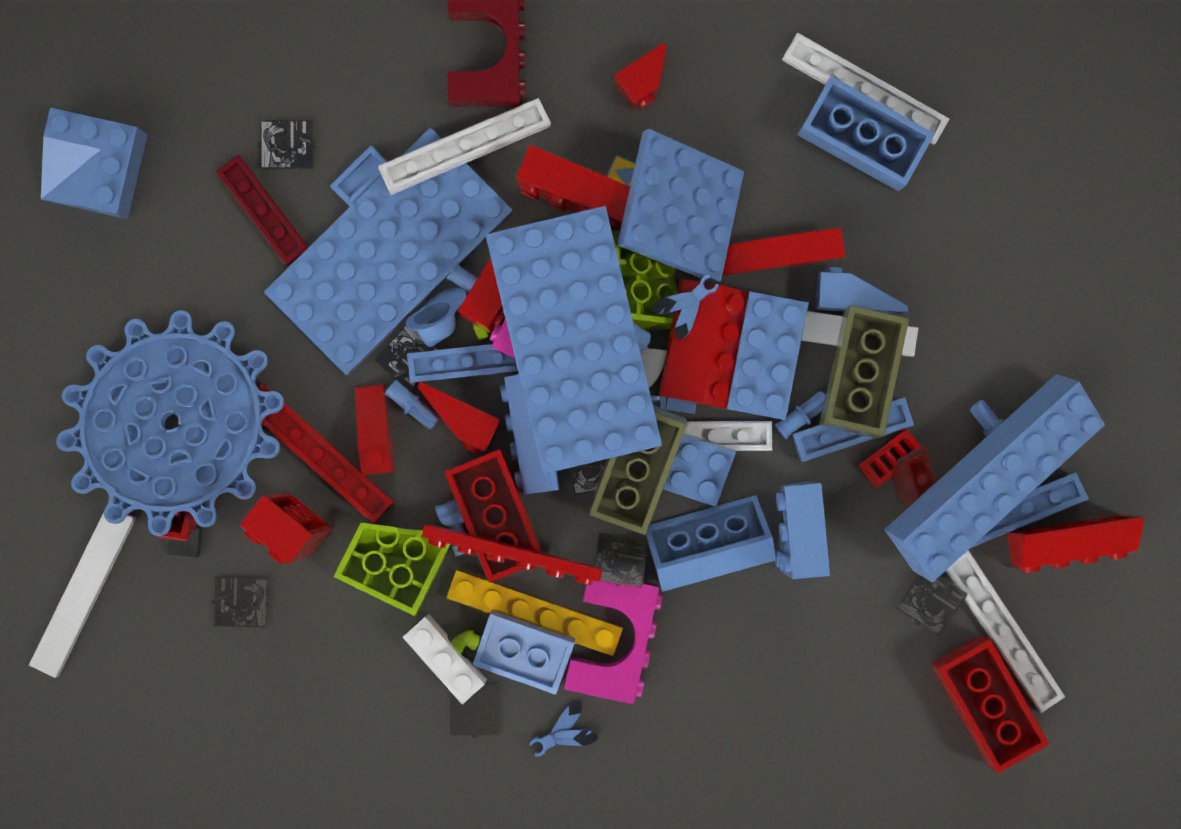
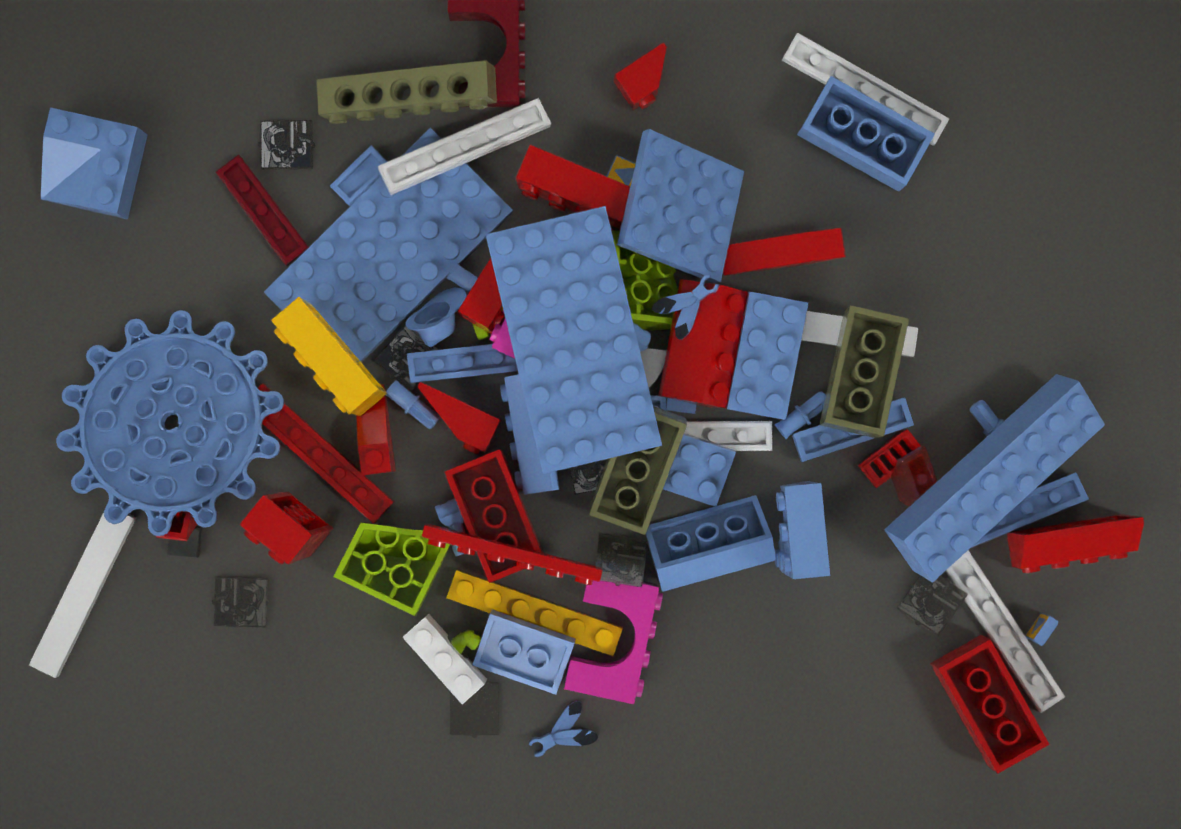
medium blue slope [815,267,908,315] -> none
none -> yellow brick [271,297,387,416]
none -> olive brick [317,60,497,124]
none -> medium blue tile [1025,613,1058,646]

